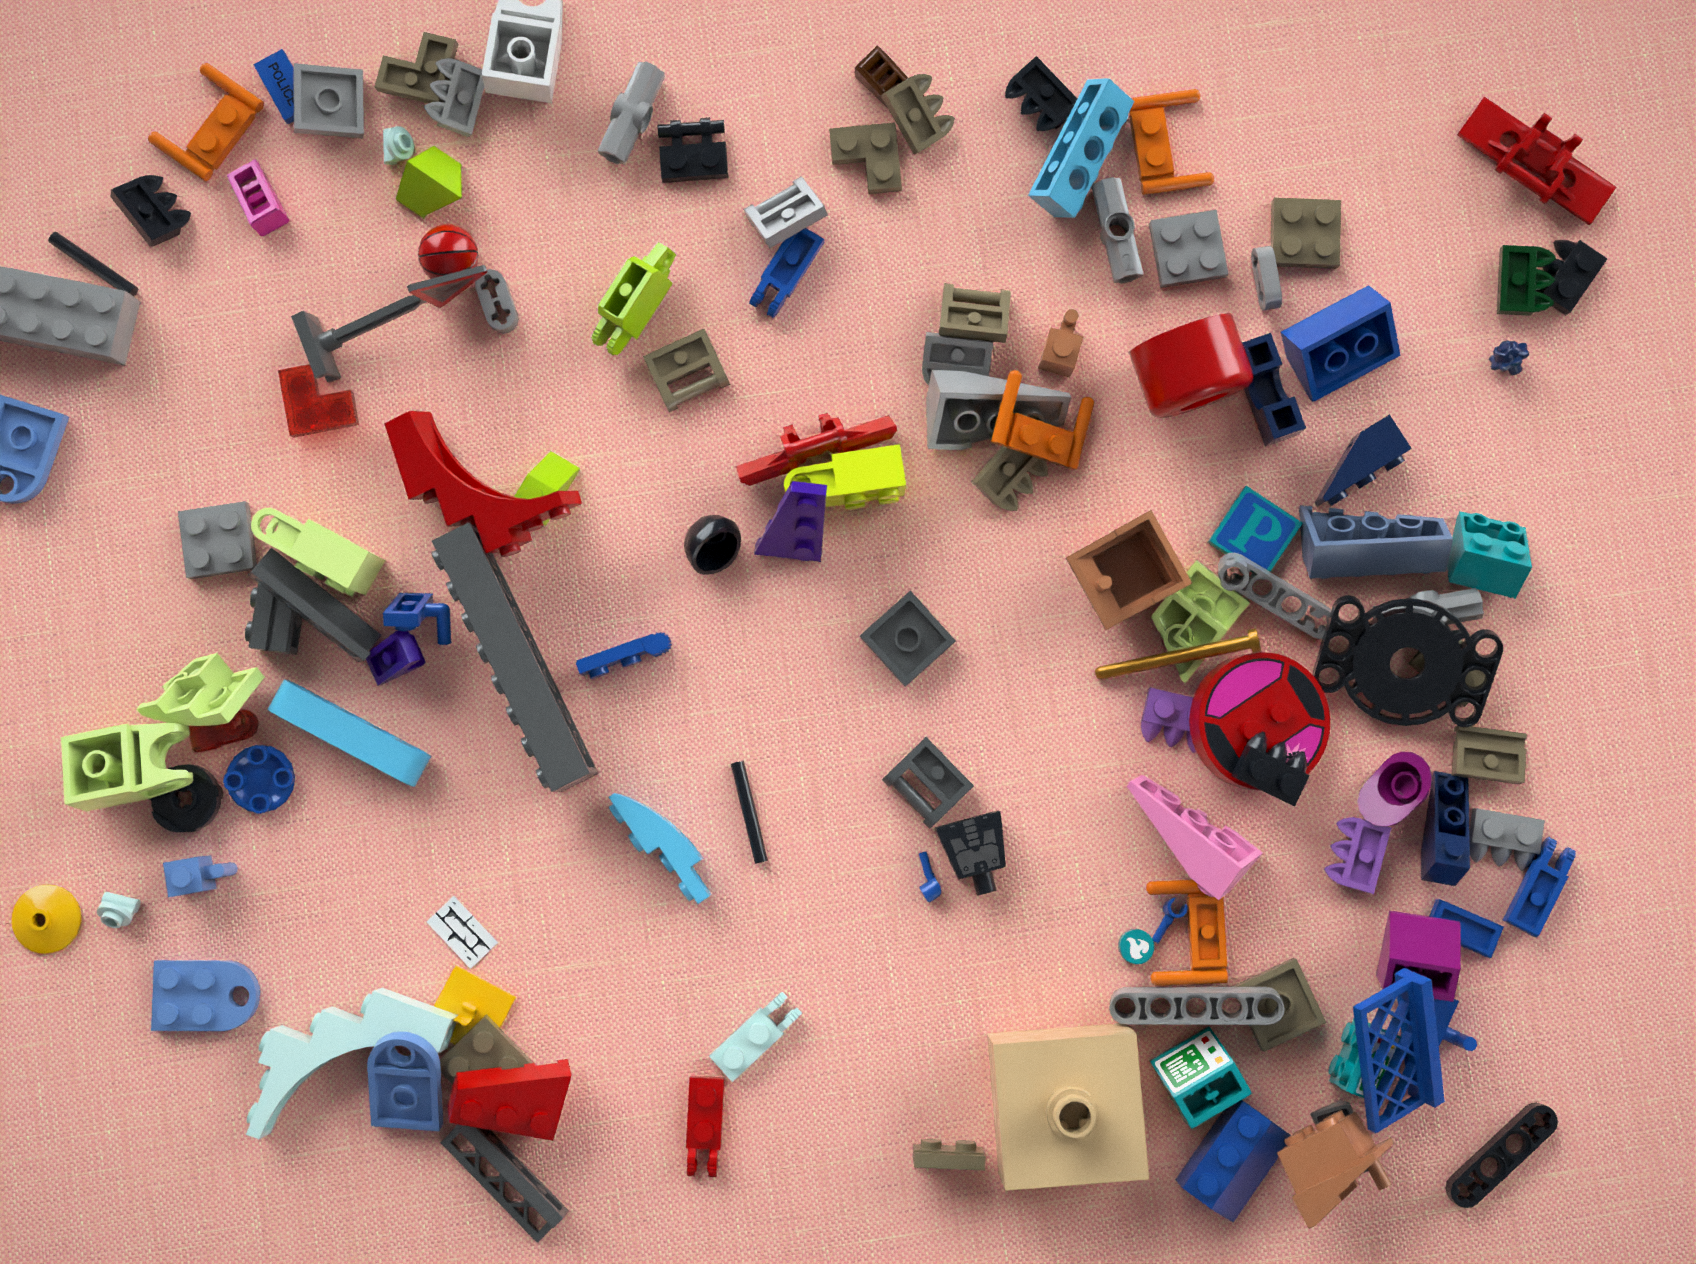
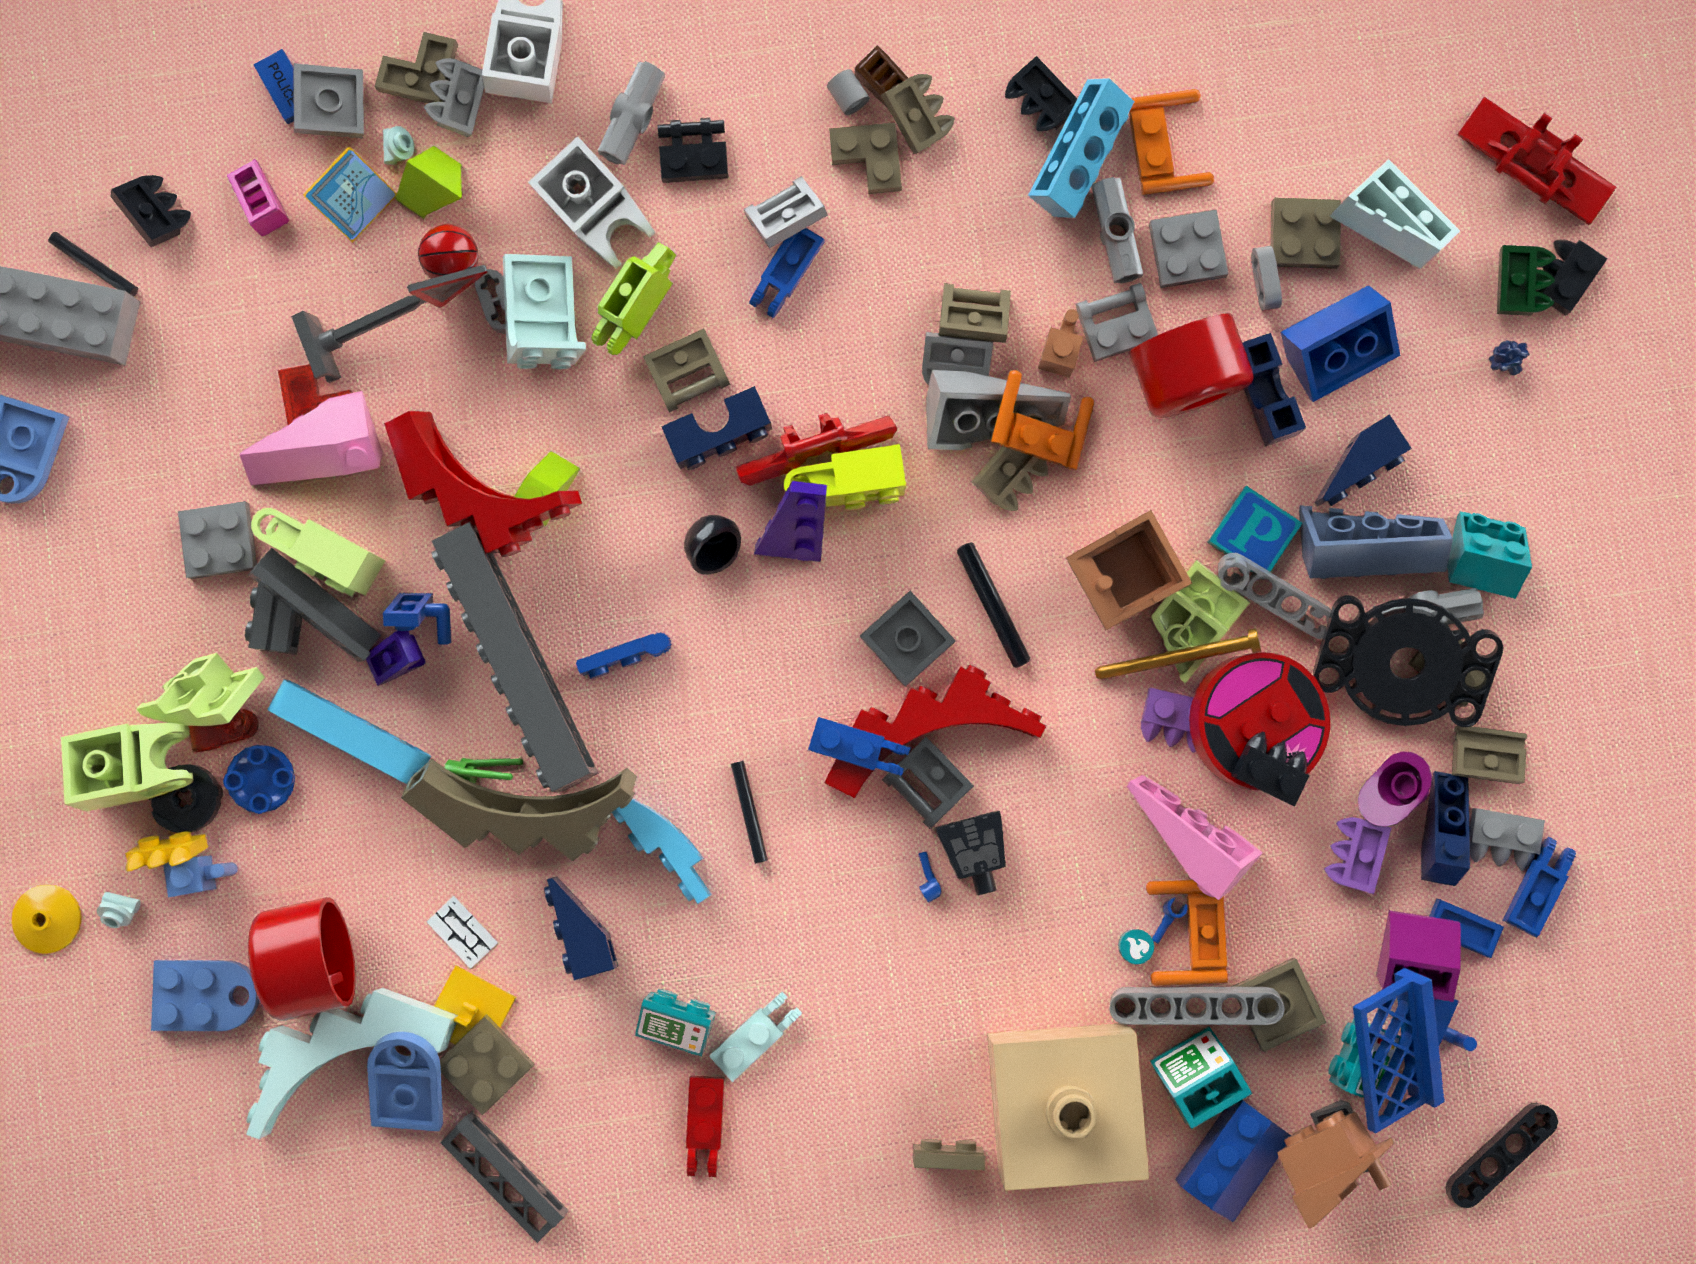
orange plate [148,63,264,181] -> none
red wedge [448,1059,572,1141] -> none
none -> yellow plate [125,832,208,872]
none -> bright pink wedge [239,391,383,485]
none -> red piece [248,897,356,1021]
none -> piece [303,146,397,243]
none -> dark tan arch [401,759,637,861]
none -> bright green plant [444,758,523,783]
none -> light aqua bracket [503,254,586,370]
none -> white brick [528,136,656,269]
none -> dark blue slope [544,876,618,981]
none -> slope [635,989,716,1057]
none -> dark blue arch [661,386,772,470]
none -> blue hinge [808,717,910,776]
none -> red arch [824,665,1047,798]
none -> light grey beam [827,69,870,115]
none -> black axle [957,542,1030,668]
none -> light grey plate [1076,283,1158,362]
none -> light aqua wedge [1330,159,1460,269]

